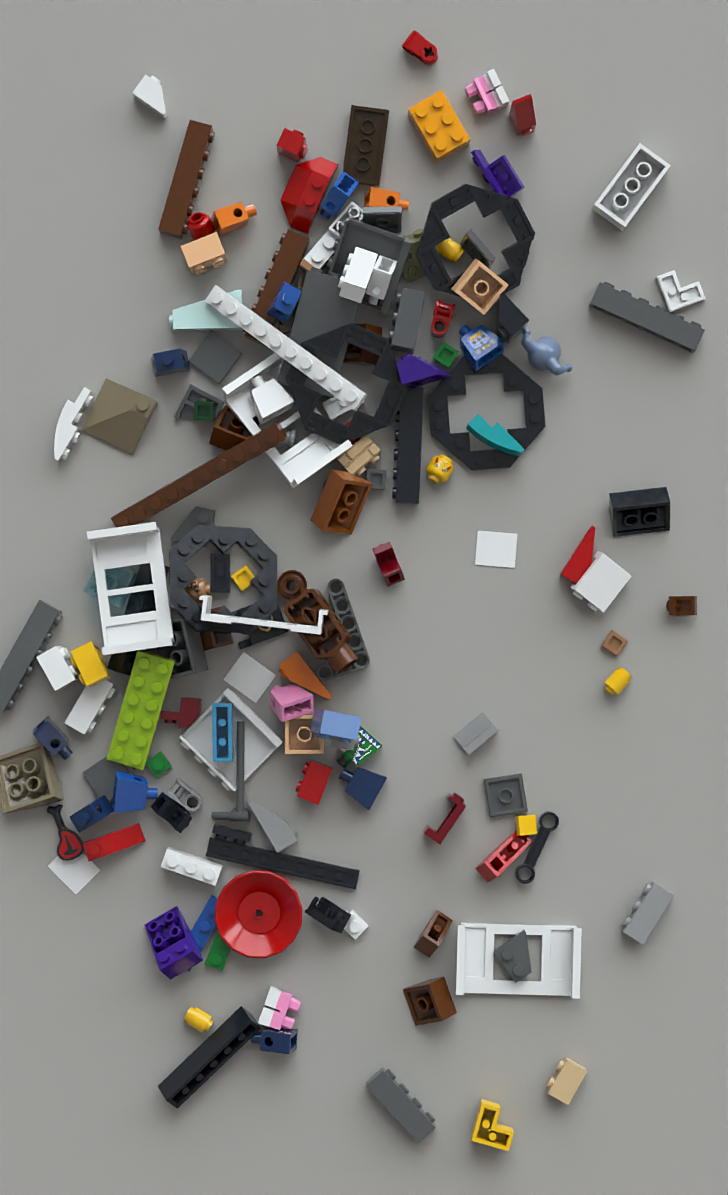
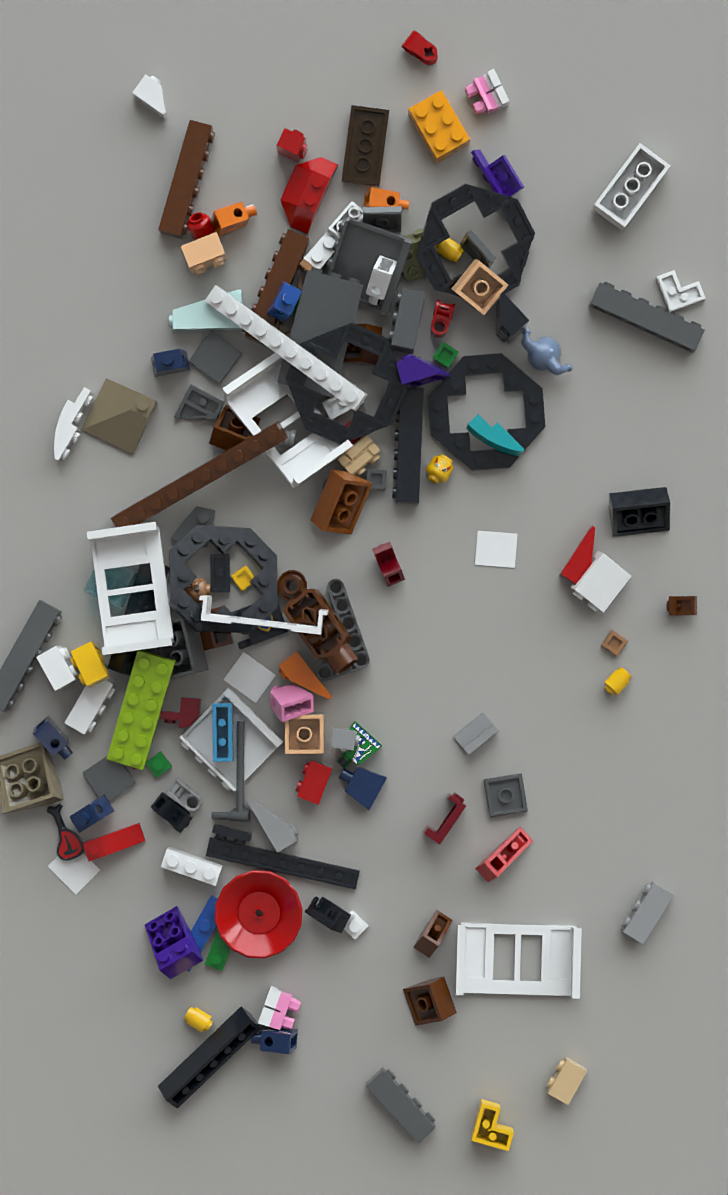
blue torso [112,771,158,813] -> none
dark green plate [194,401,215,421] -> none
white torso [249,375,294,425] -> none
medium blue brick [310,709,361,743] -> none
blue torso [320,171,359,219] -> none
white brick [338,247,378,303] -> none
blue torso [459,325,504,371] -> none
dark grey wing [494,930,532,983] -> none
red slope [509,94,536,136] -> none
black piece [515,811,559,884] -> none
yellow tile [515,815,537,836] -> none

